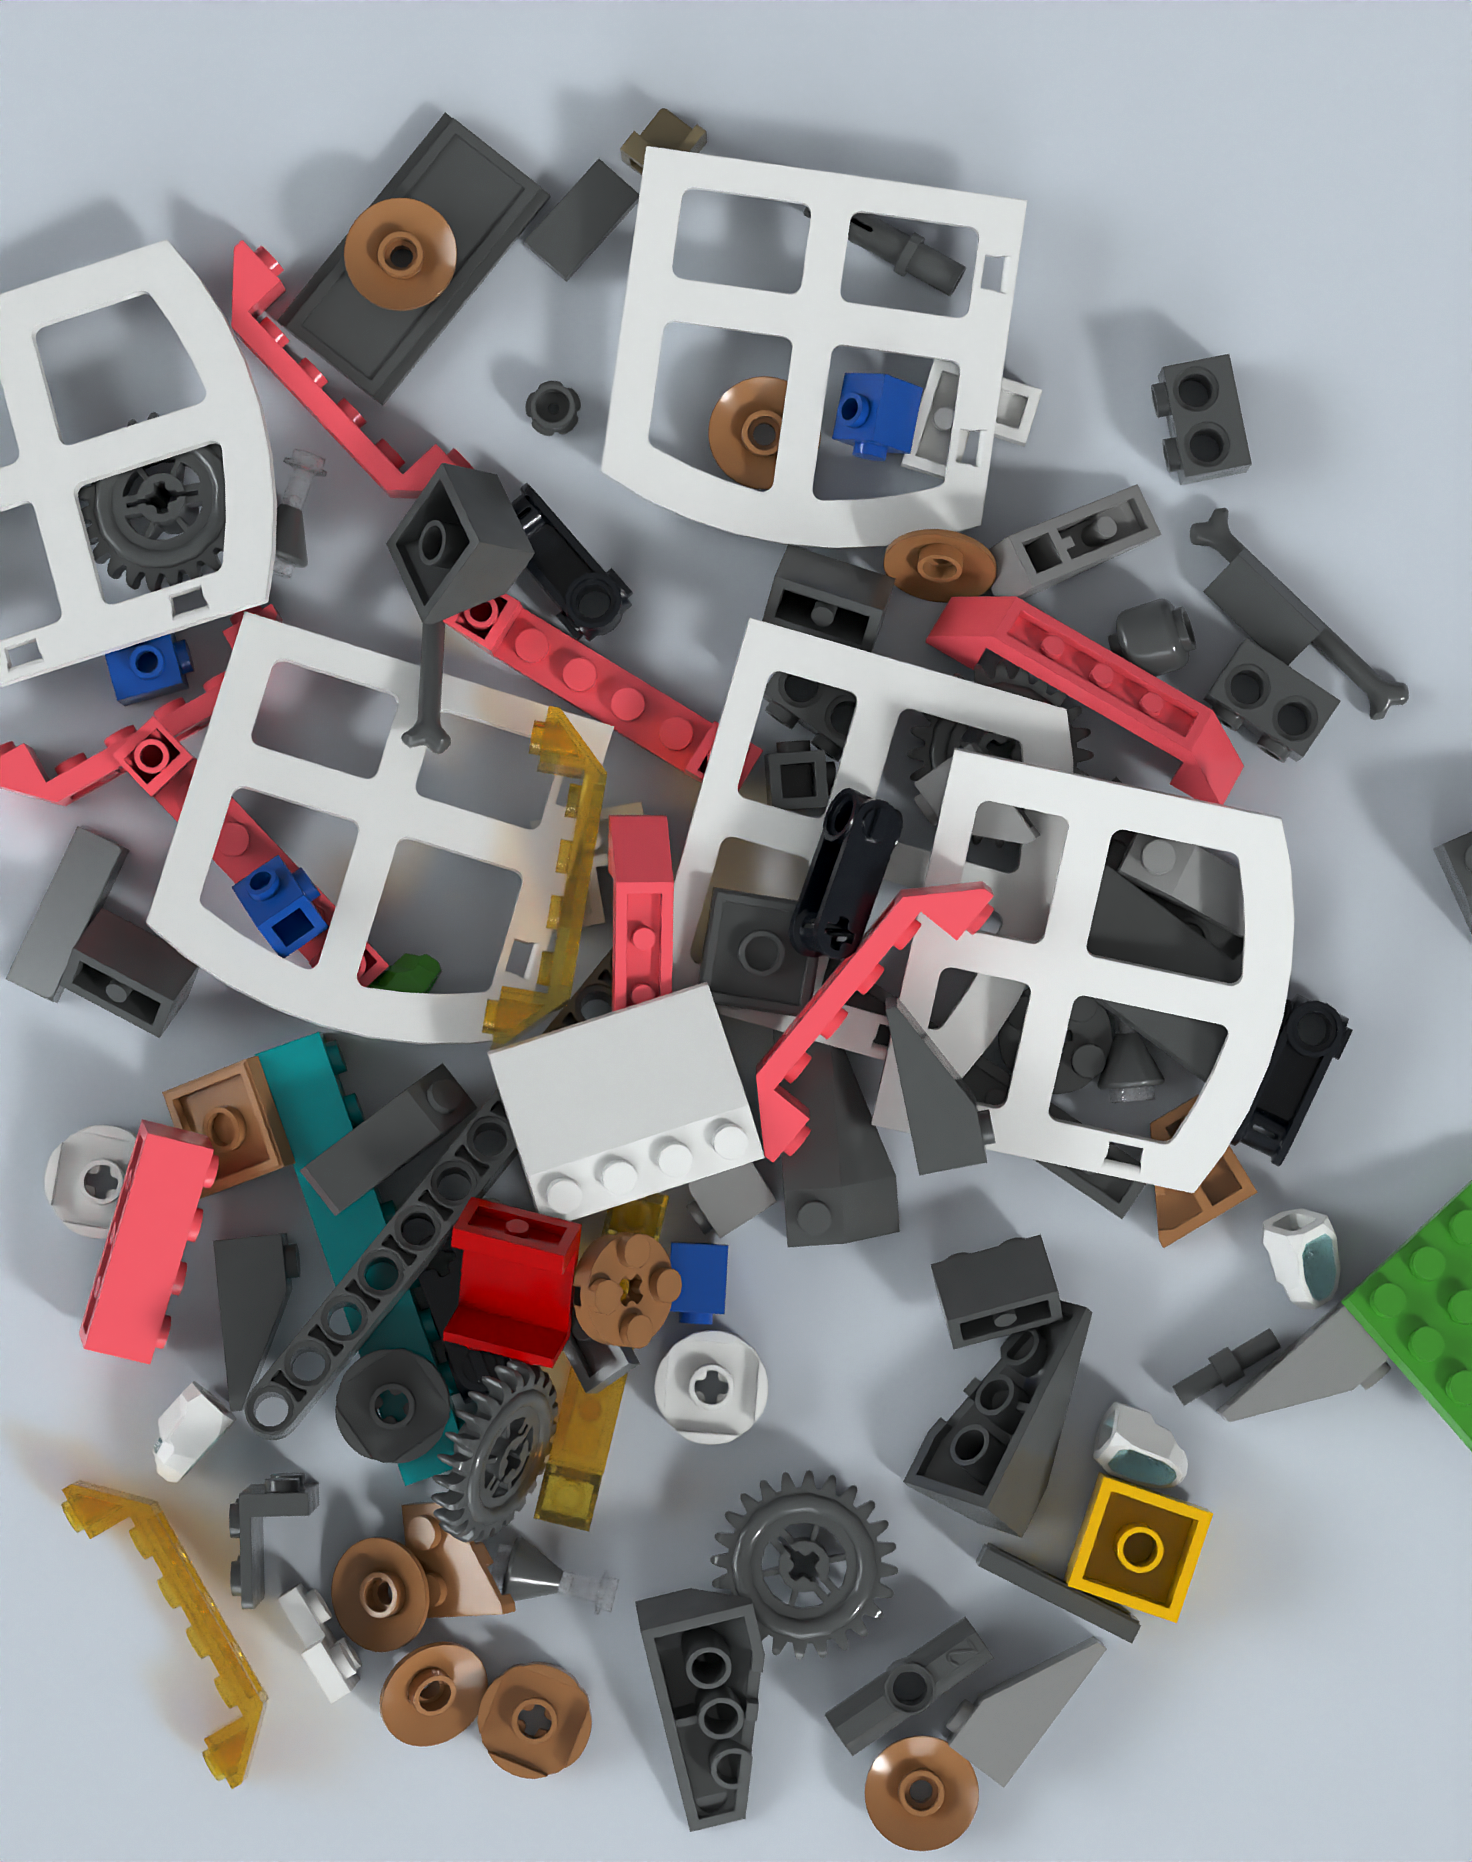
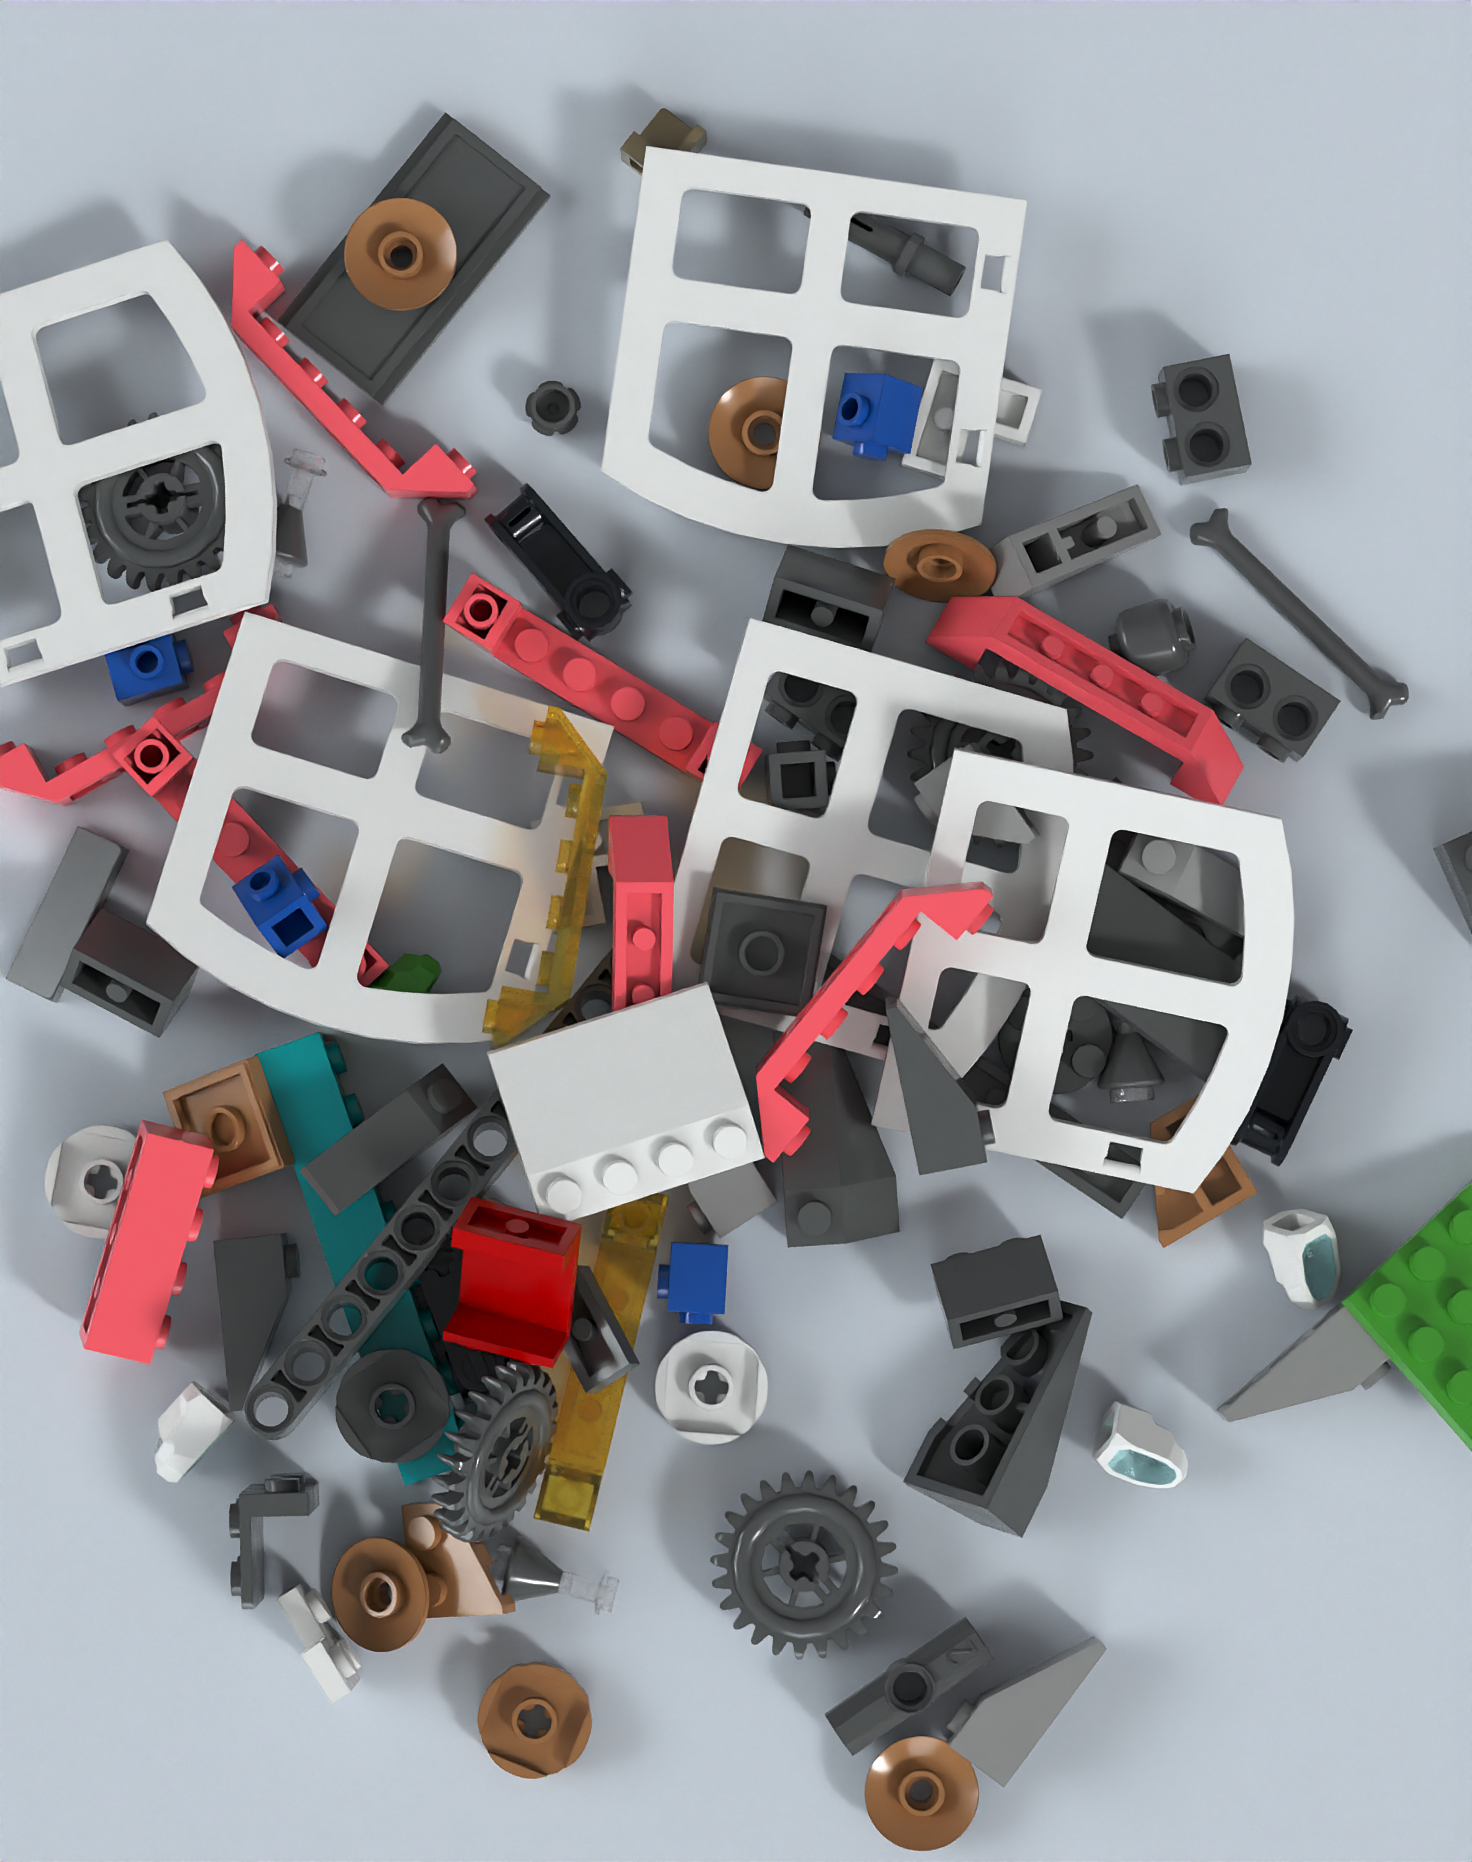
clear yellow slope [61,1480,269,1789] -> none
medium nougat dish [379,1642,488,1747] -> none
dark grey slope [386,463,535,625] -> none
dark grey tile [524,159,639,282] -> none
medium nougat plate [573,1231,682,1349] -> none
dark grey wedge [635,1588,765,1832] -> none
black piece [789,788,903,959] -> none
dark grey tile [976,1542,1141,1643] -> none
yellow brick [1063,1472,1213,1623] -> none
dark grey bar [1172,1328,1281,1406] -> none
dark grey tile [1203,549,1326,665] -> none

